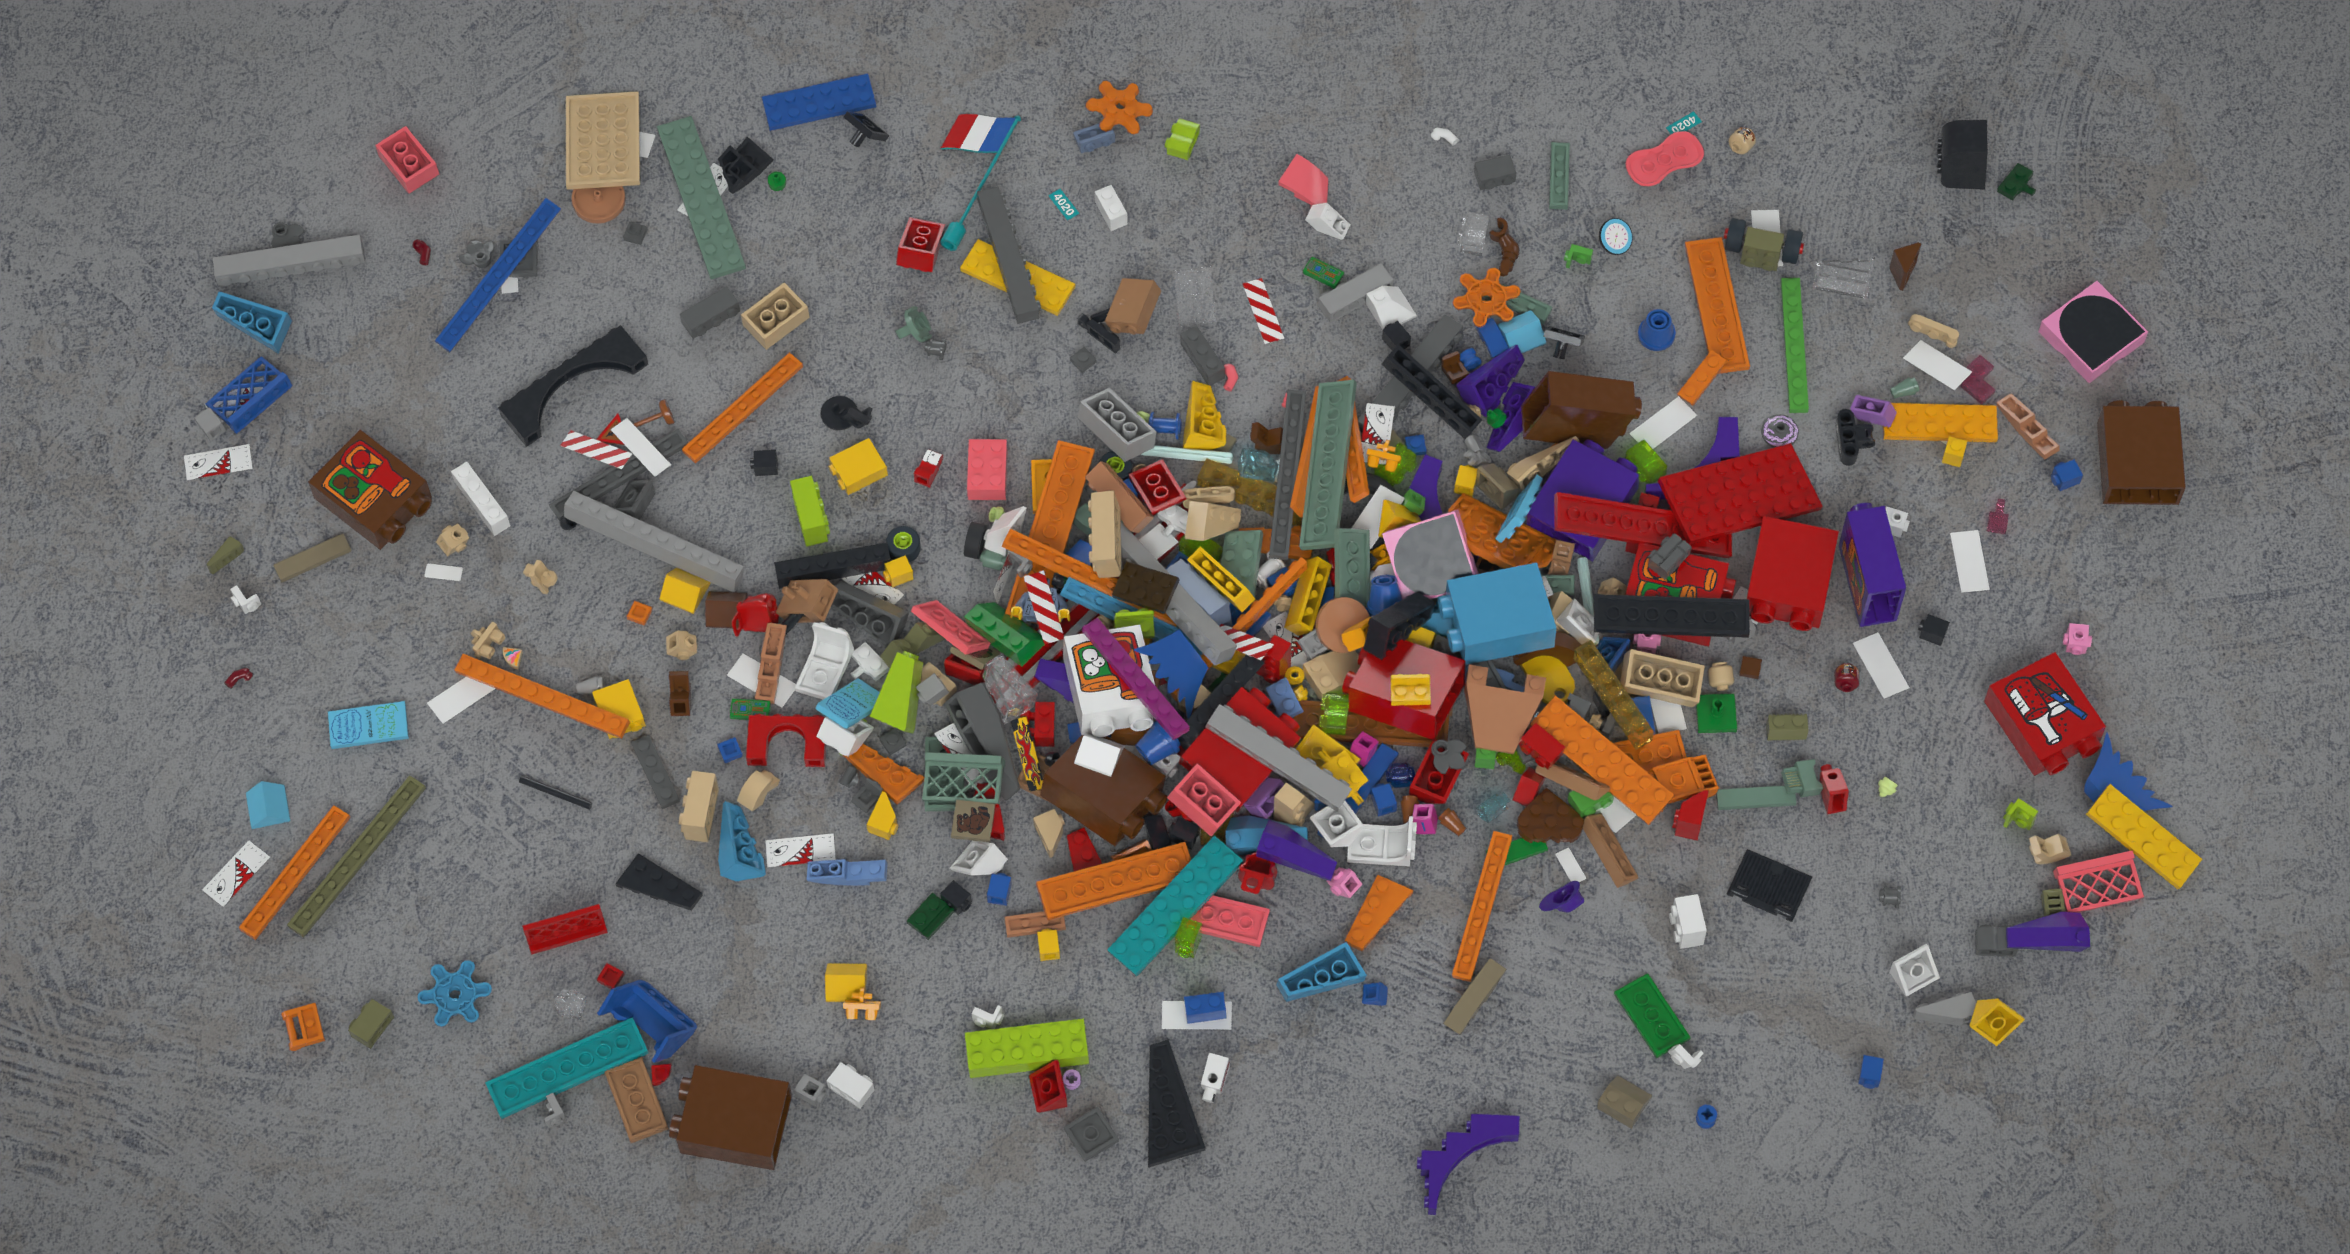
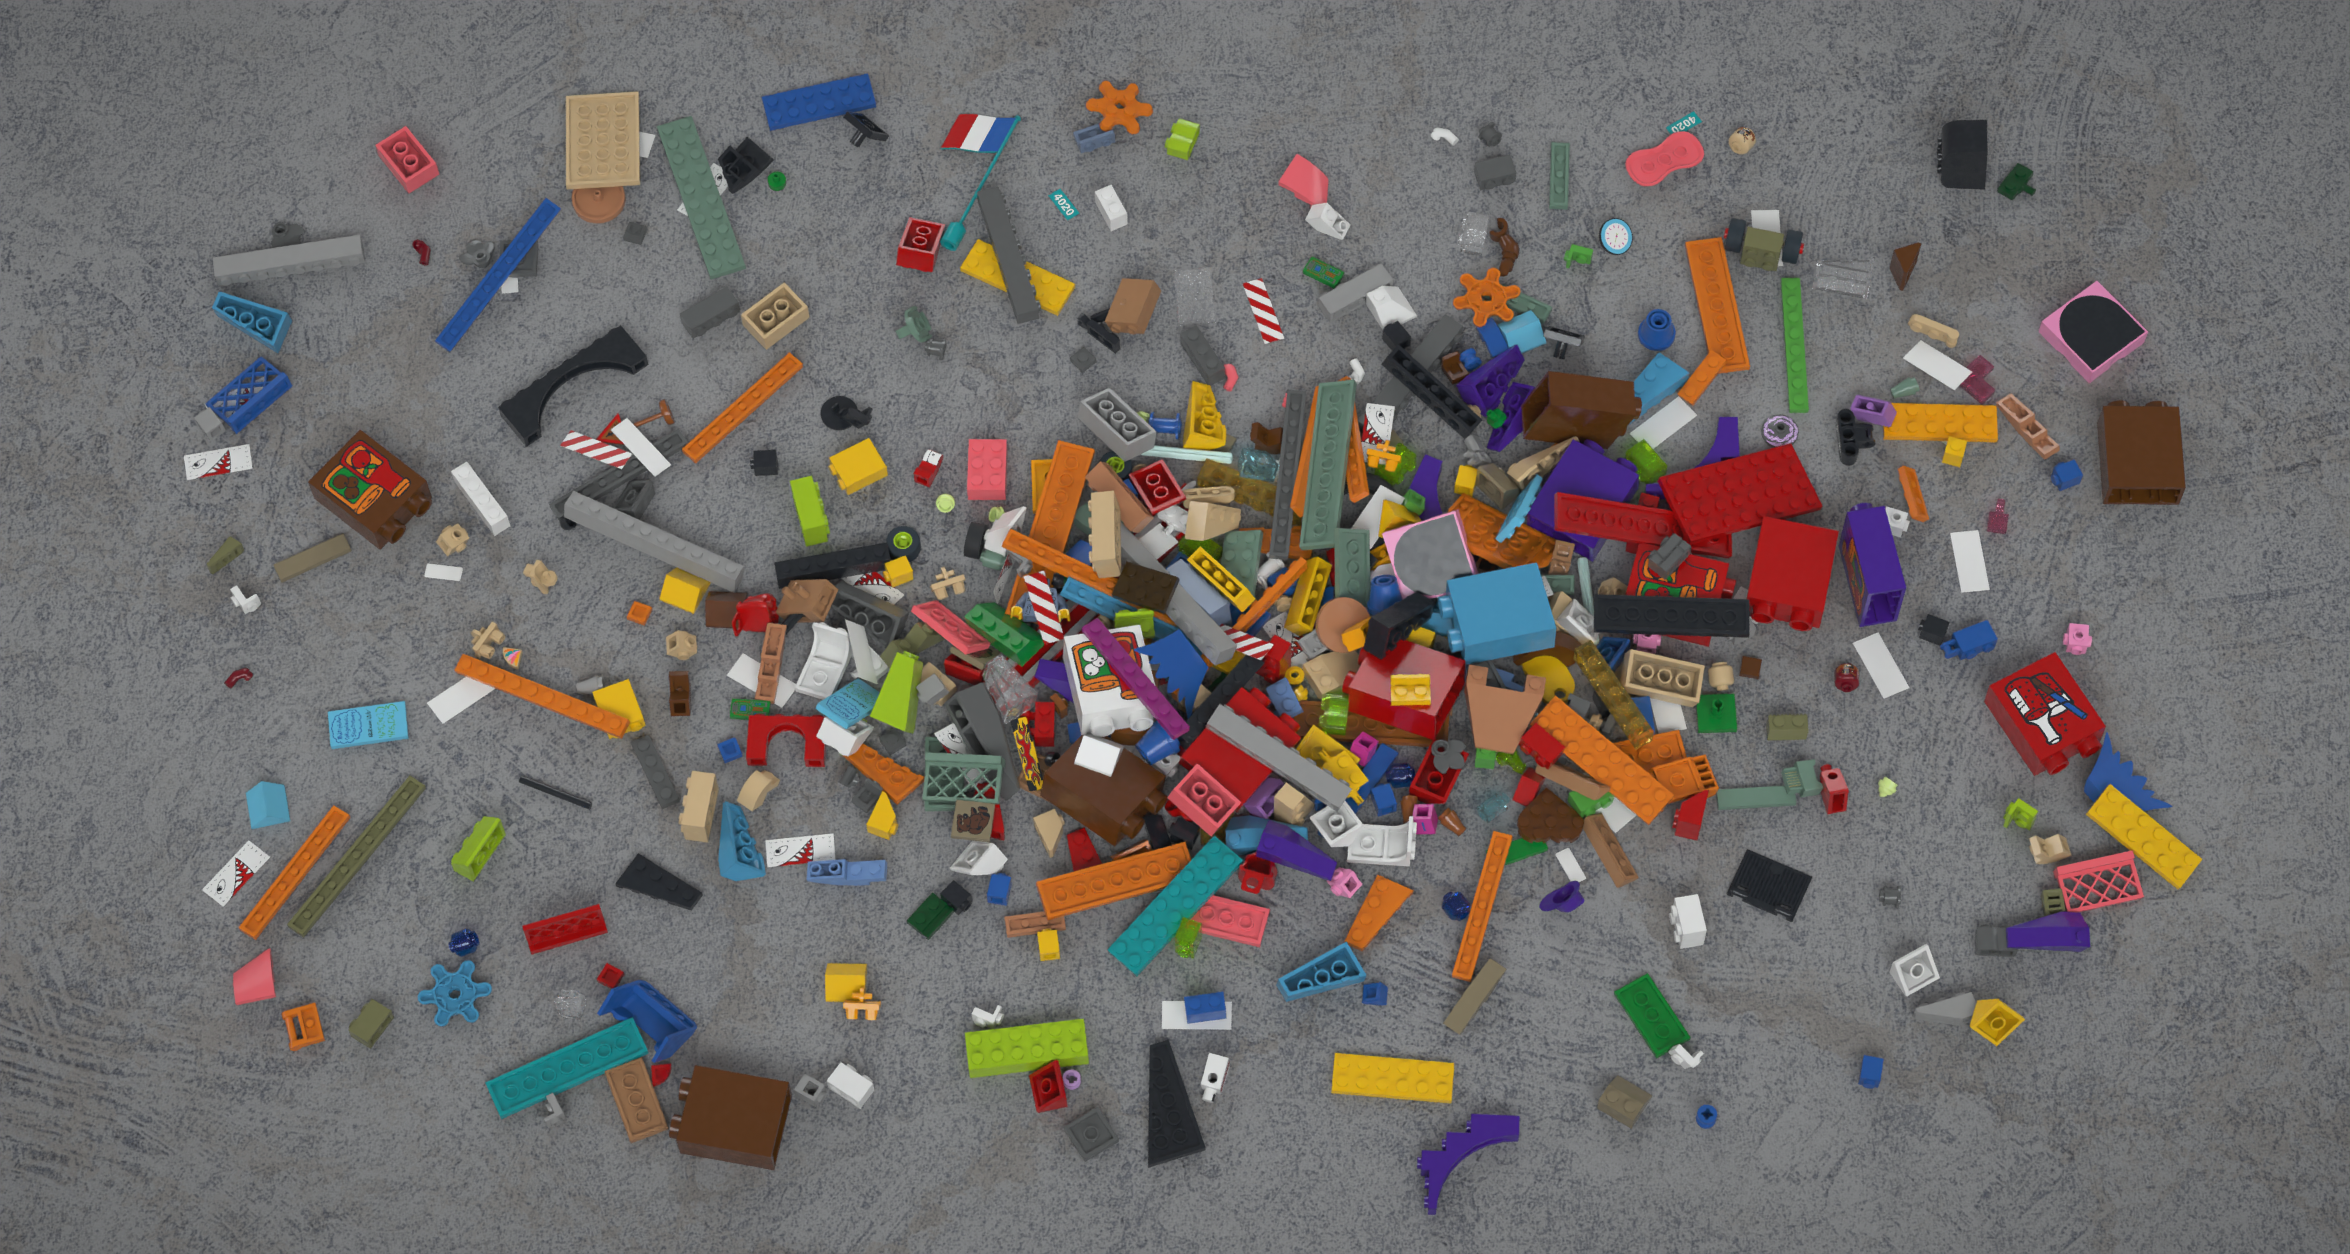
blue plate [1405,434,1426,457] -> none
none -> coral slope [233,948,276,1005]
none -> clear blue head [448,928,480,957]
none -> lime slope [451,816,506,882]
none -> white sticker [845,619,878,684]
none -> tan hips [930,567,965,601]
none -> yellowish green plate [936,494,955,513]
none -> dark orange plate [1050,693,1069,719]
none -> yellow plate [1331,1053,1454,1103]
none -> white arm [1349,358,1365,384]
none -> clear blue head [1441,891,1471,921]
none -> dark grey brick [1478,122,1502,147]
none -> dark azure wedge [1629,353,1689,424]
none -> orange plate [1898,466,1929,522]
none -> blue brick [1940,620,1998,660]

